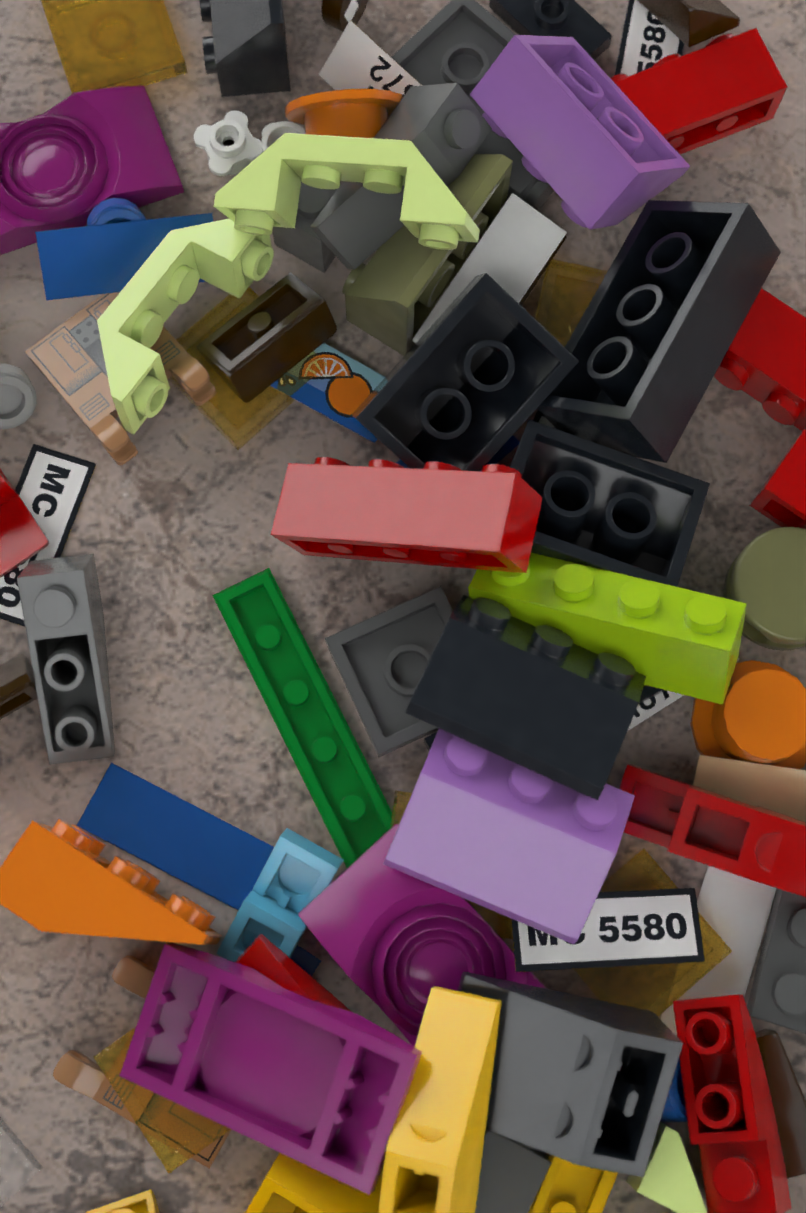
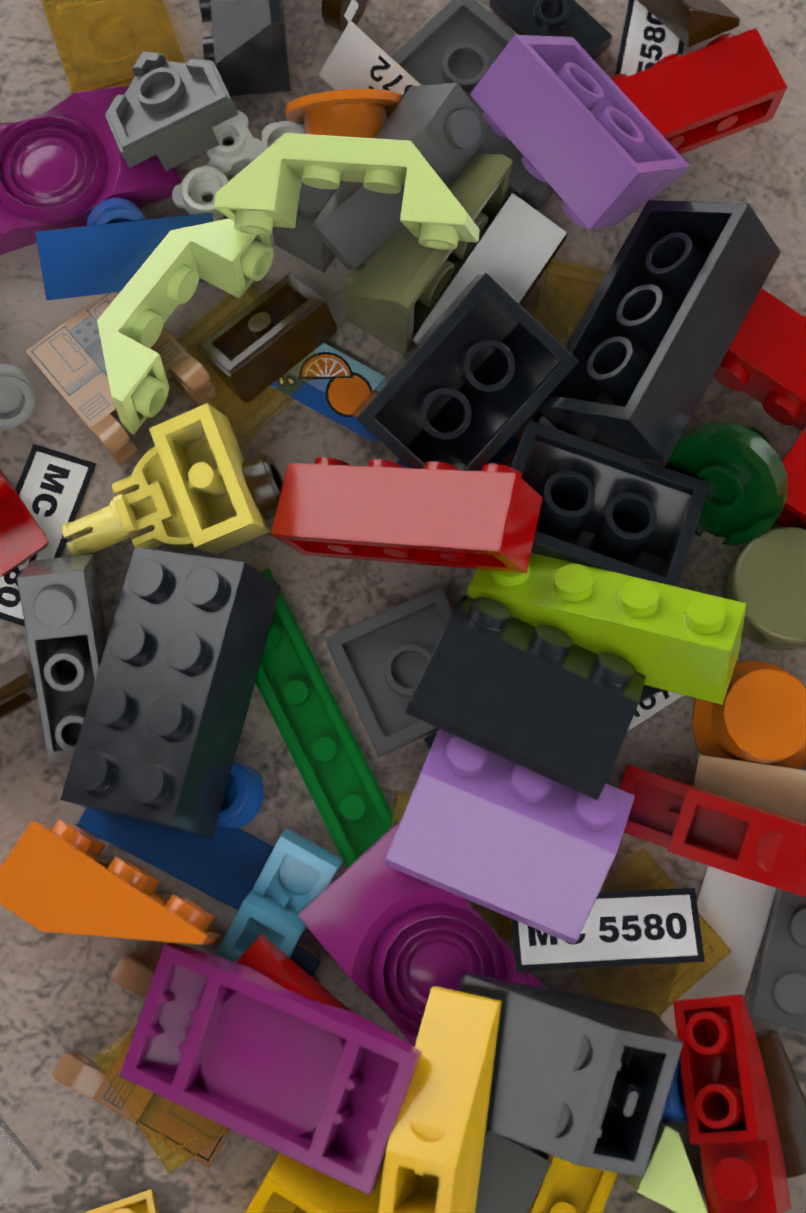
none -> black brick [60,547,281,839]
none -> light yellow brick [62,403,271,556]
none -> dark grey plate [105,51,238,171]
none -> white plate [172,165,228,222]
none -> blue tile [217,761,264,829]
none -> dark brown tile [242,453,283,520]
none -> dark green tile [665,421,789,546]

